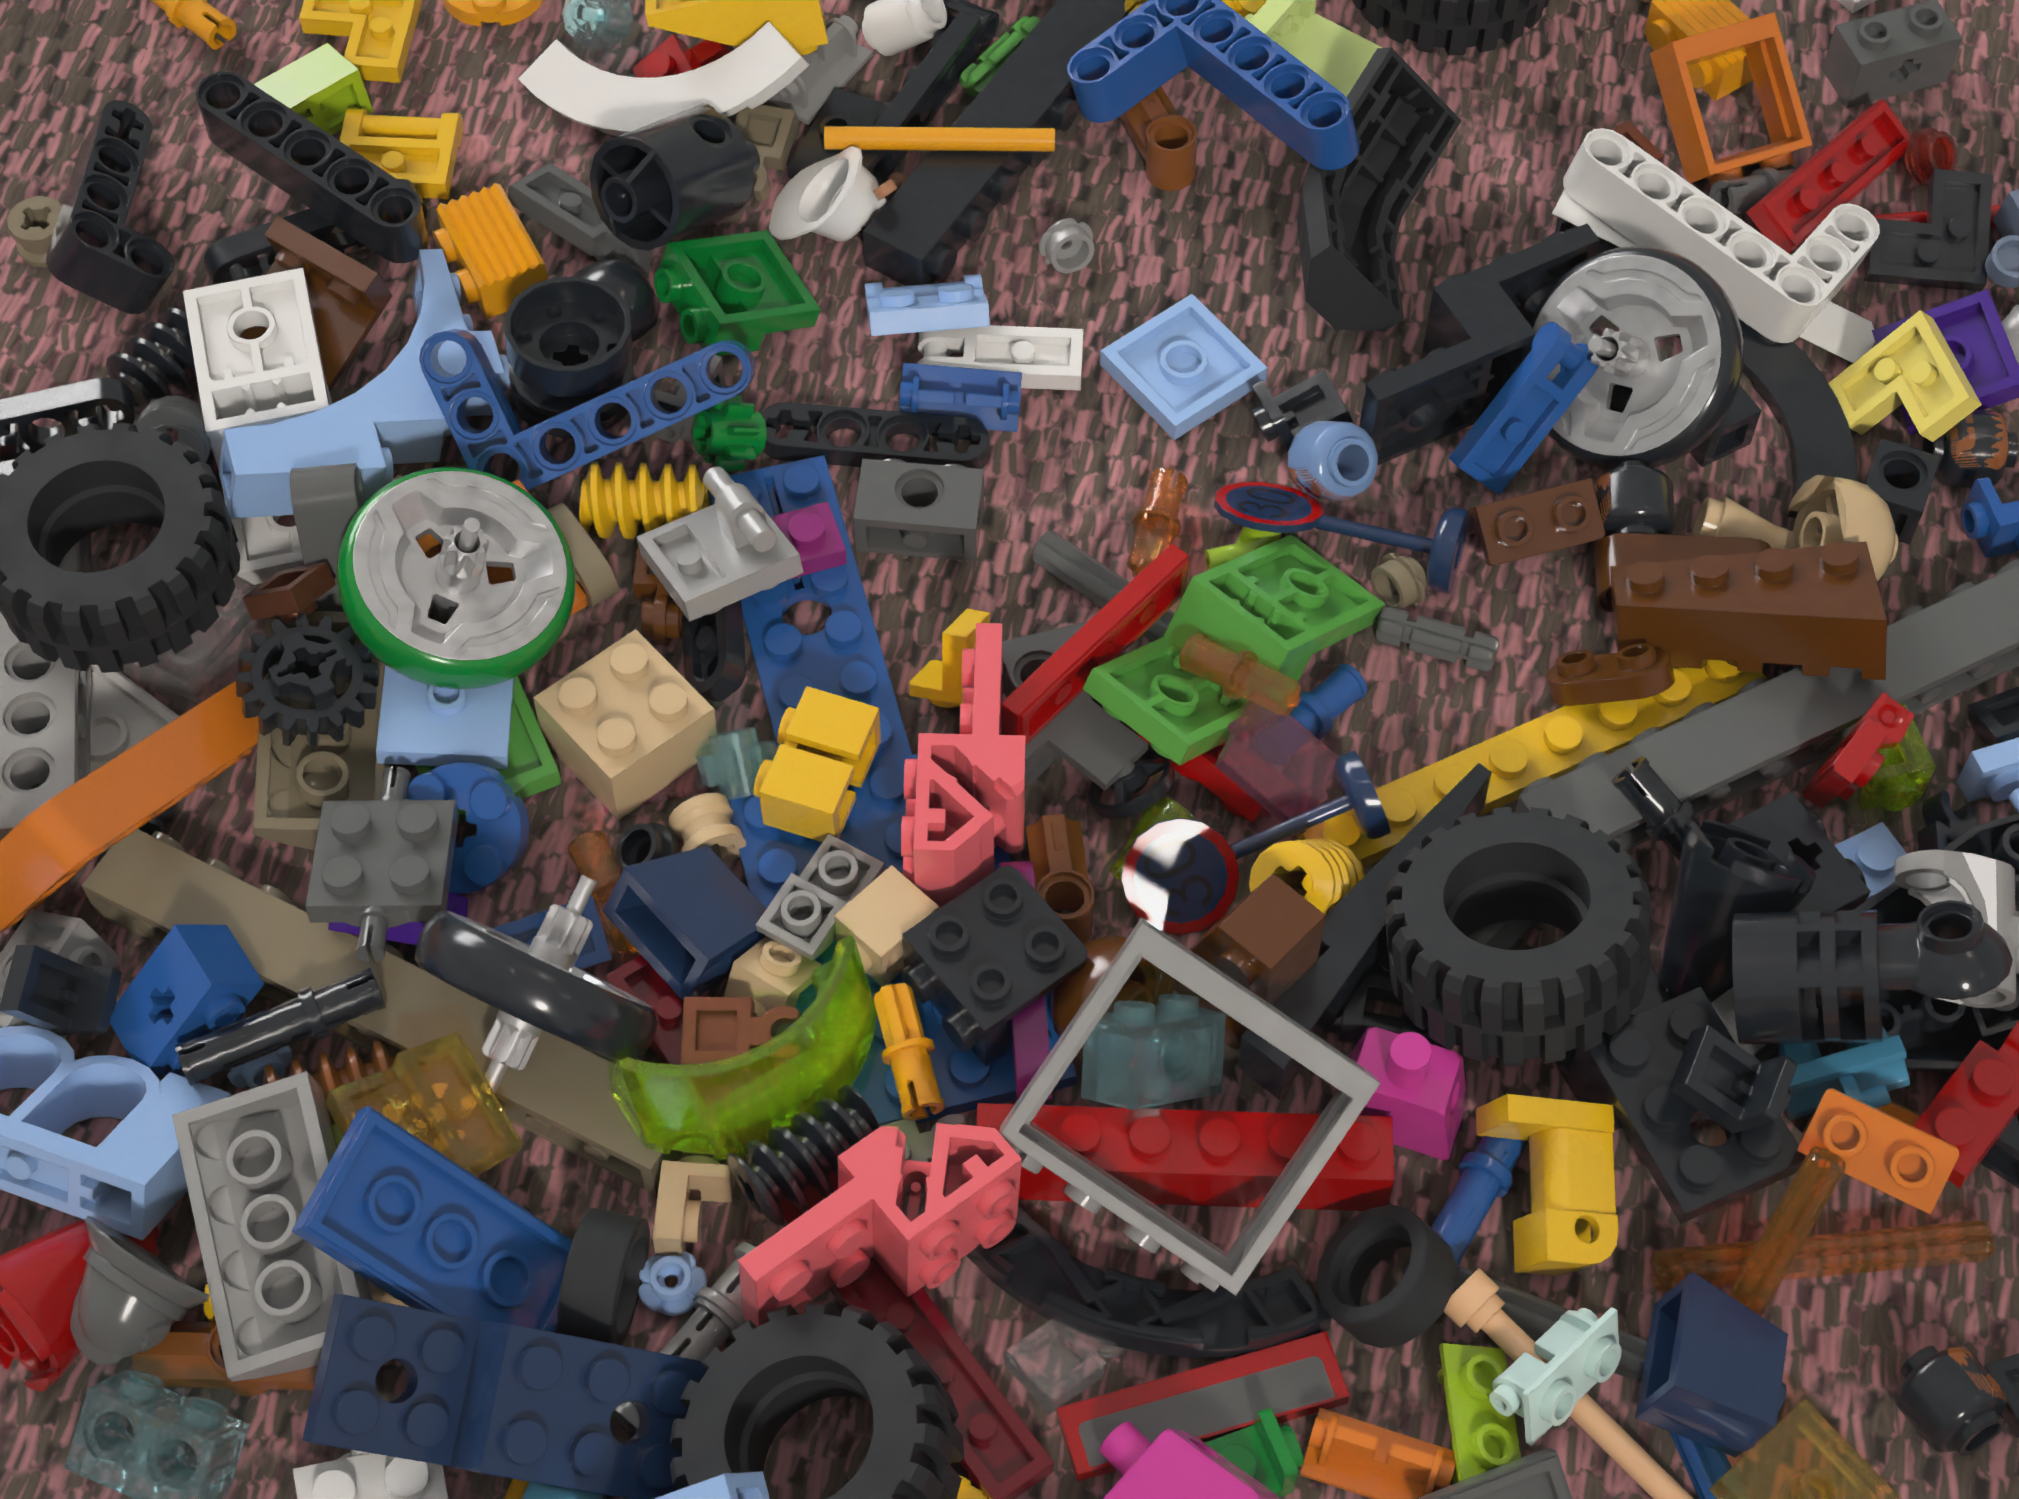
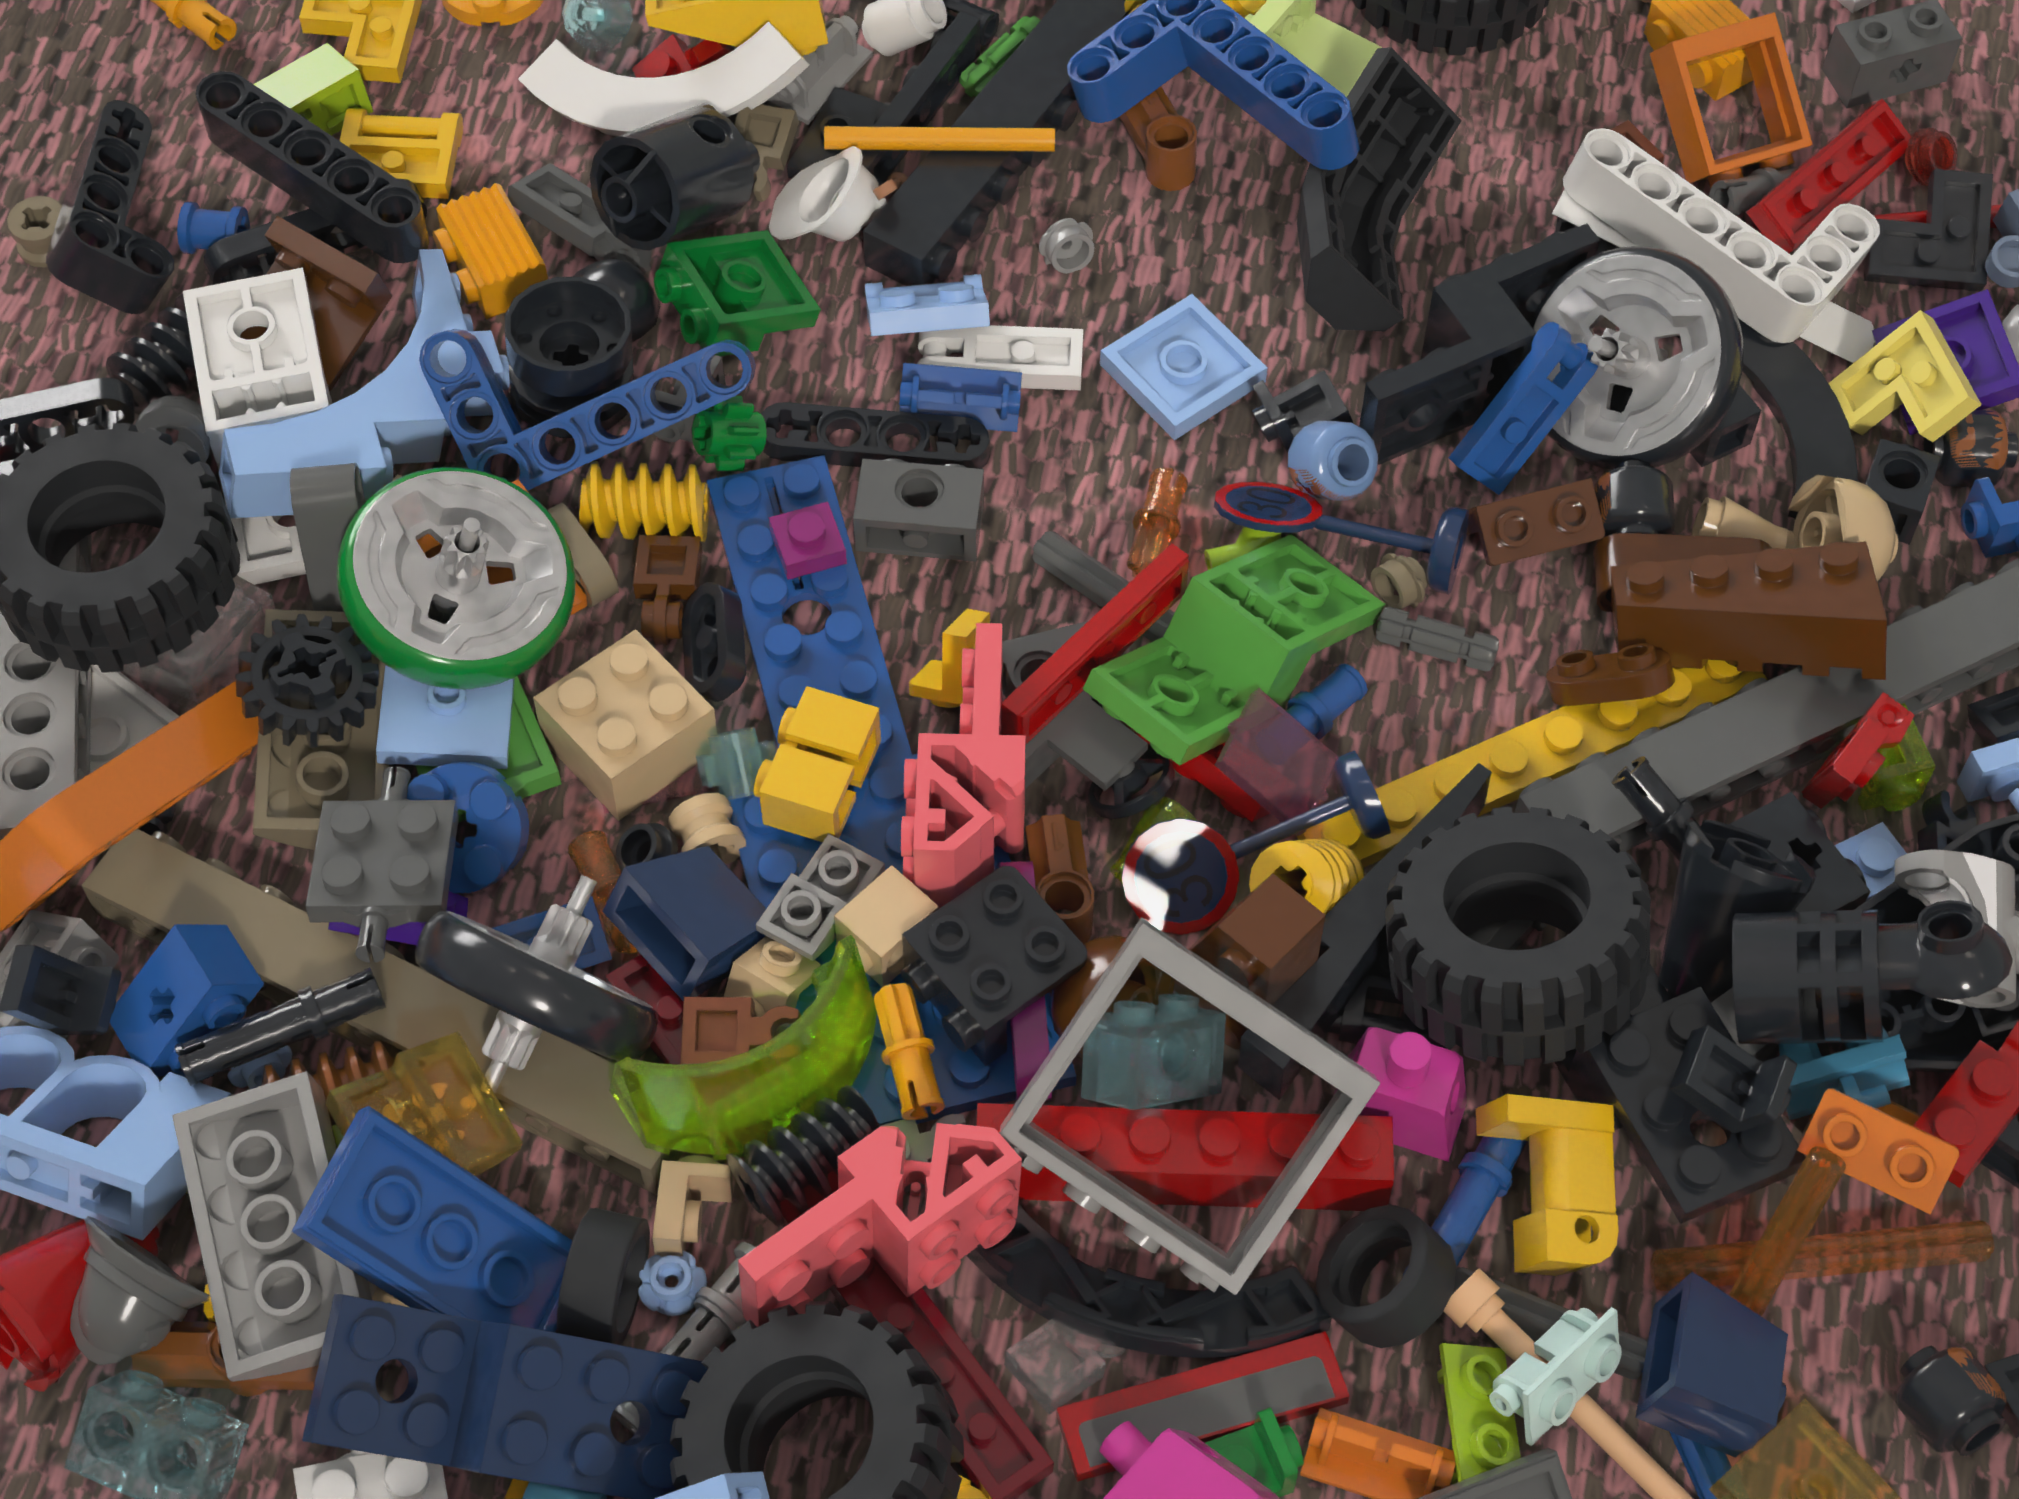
copper plate [242,562,336,623] -> none
light grey plate [636,467,804,622] -> none
clear orange axle [1179,633,1302,716] -> none
none -> blue bush [177,202,250,254]

